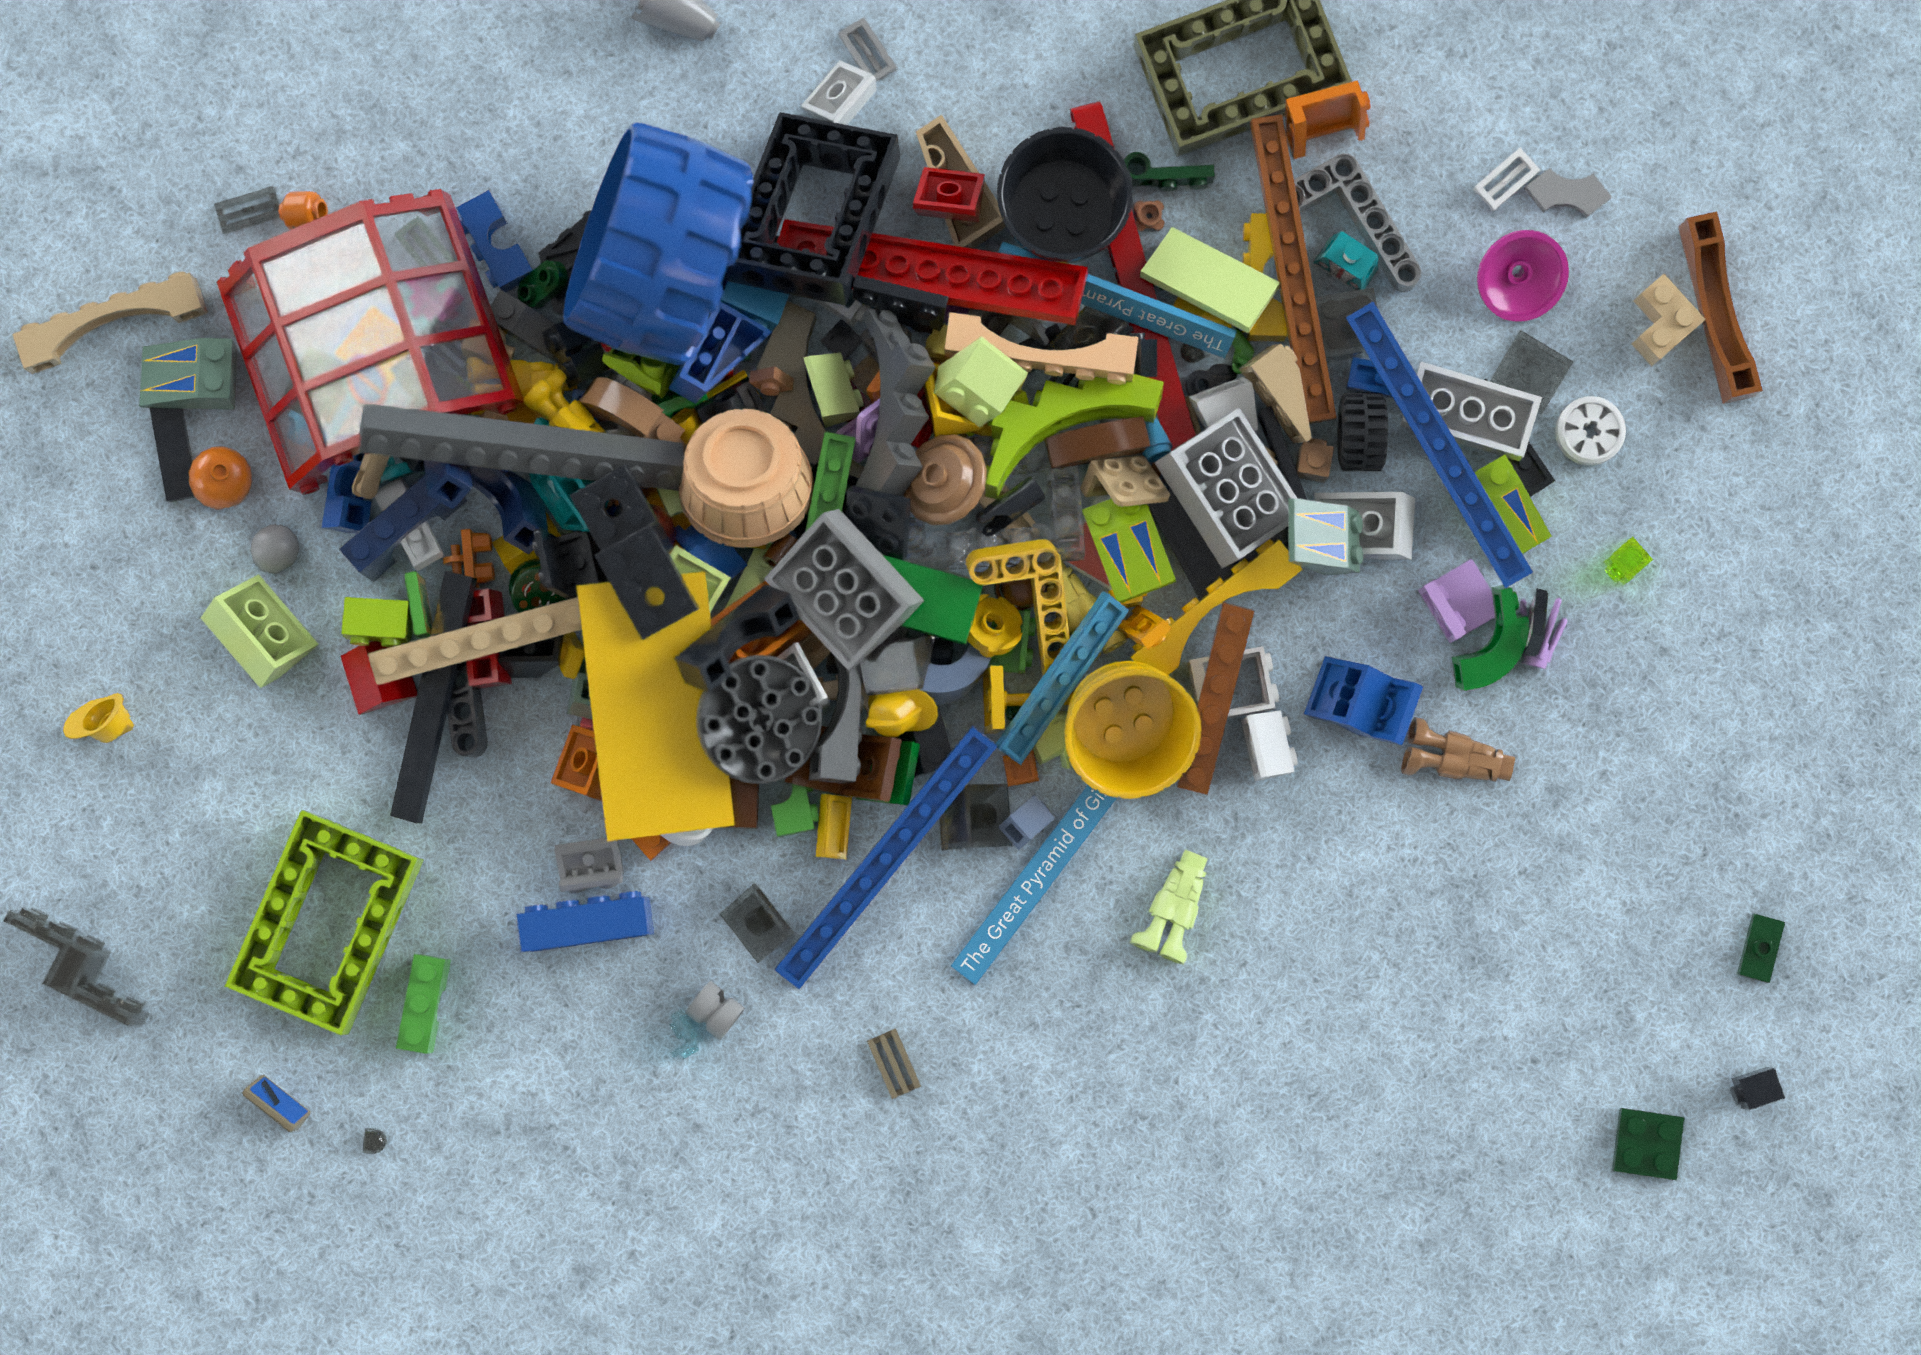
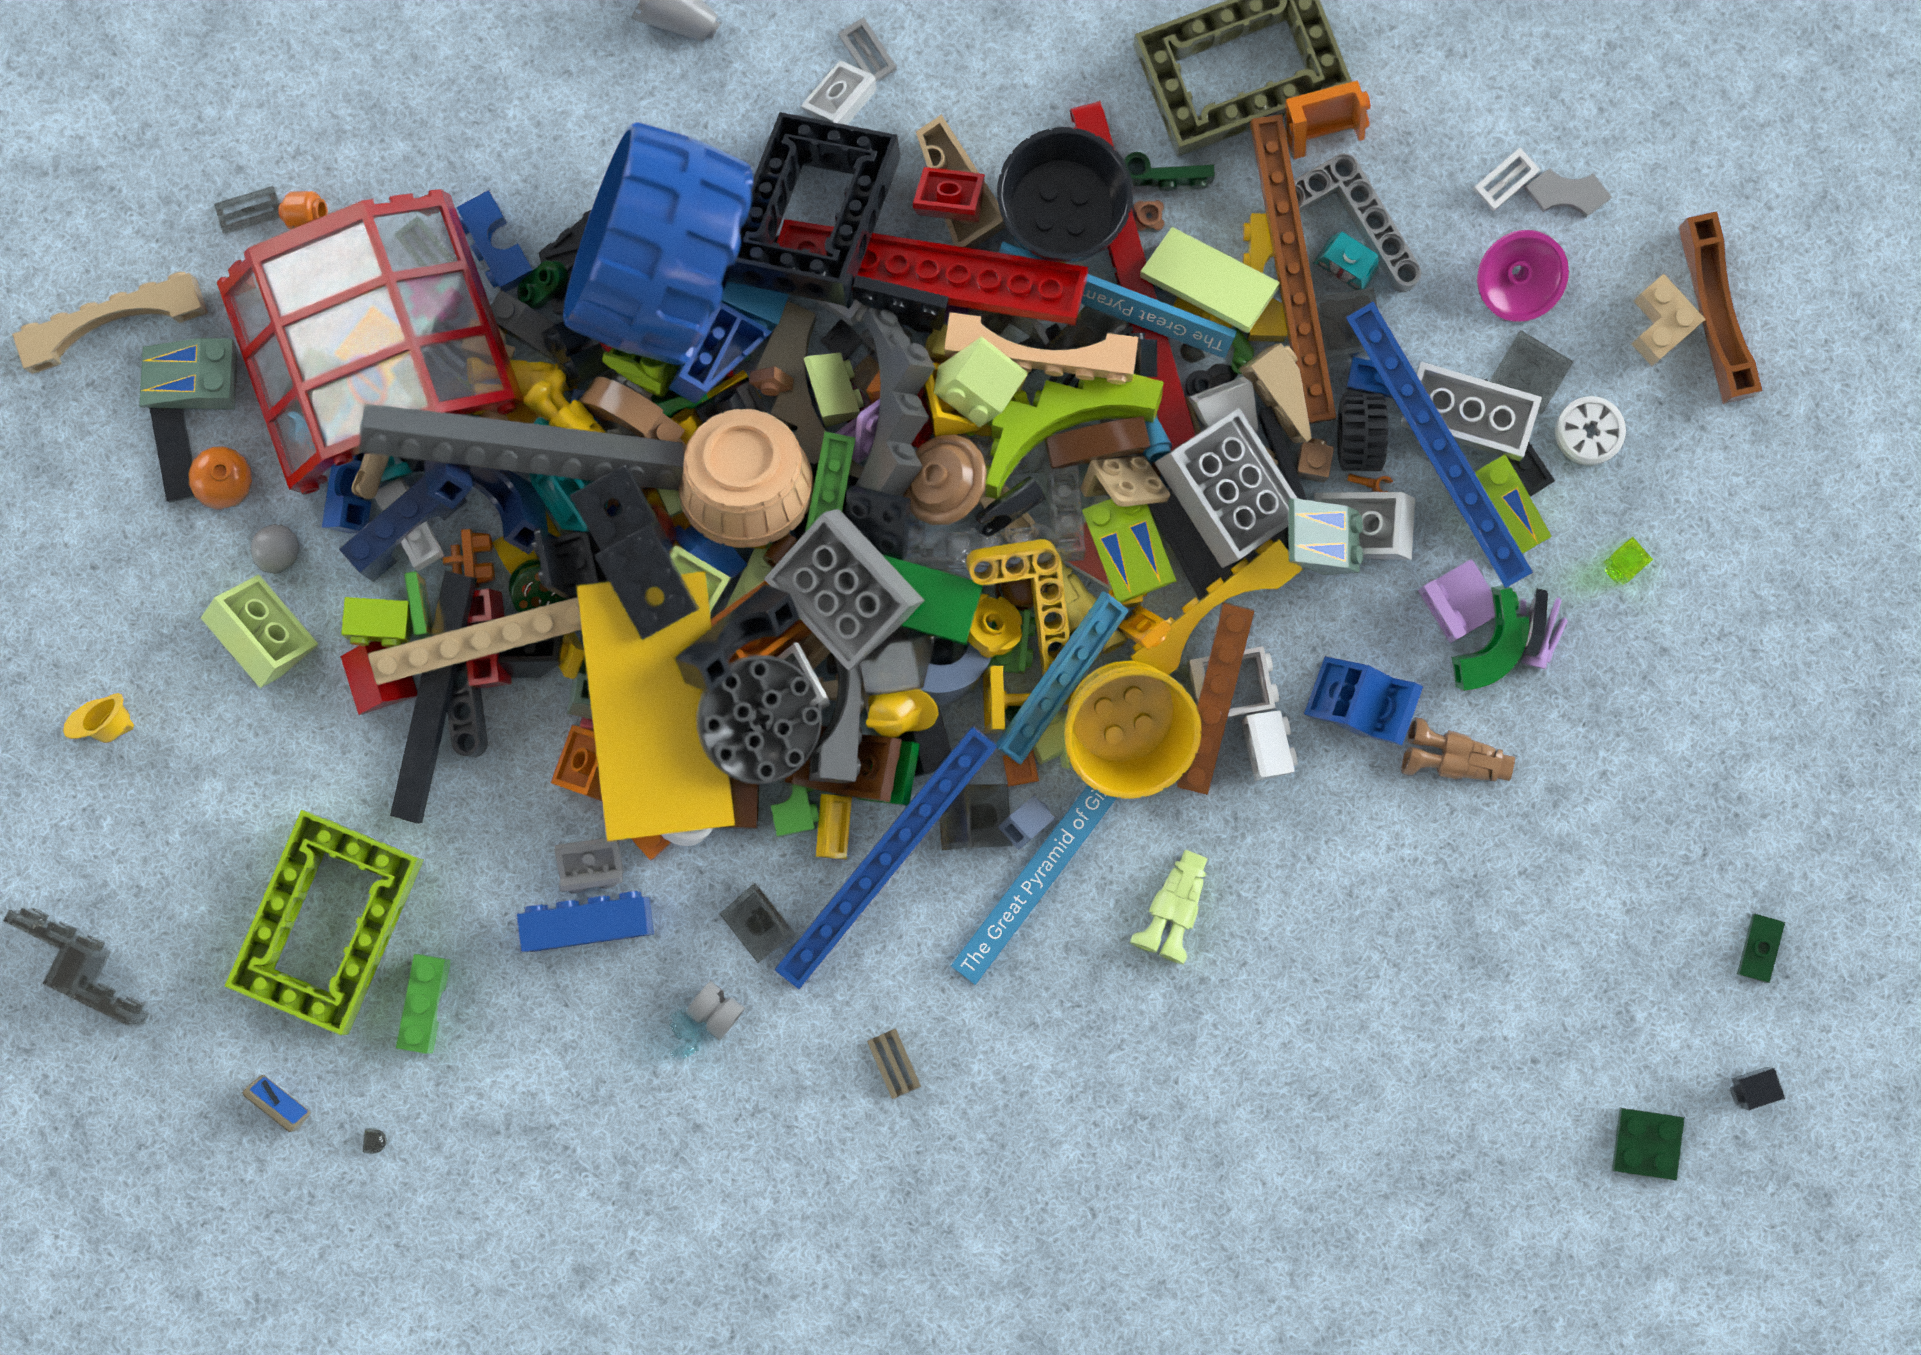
none -> orange hand [1347,473,1393,492]

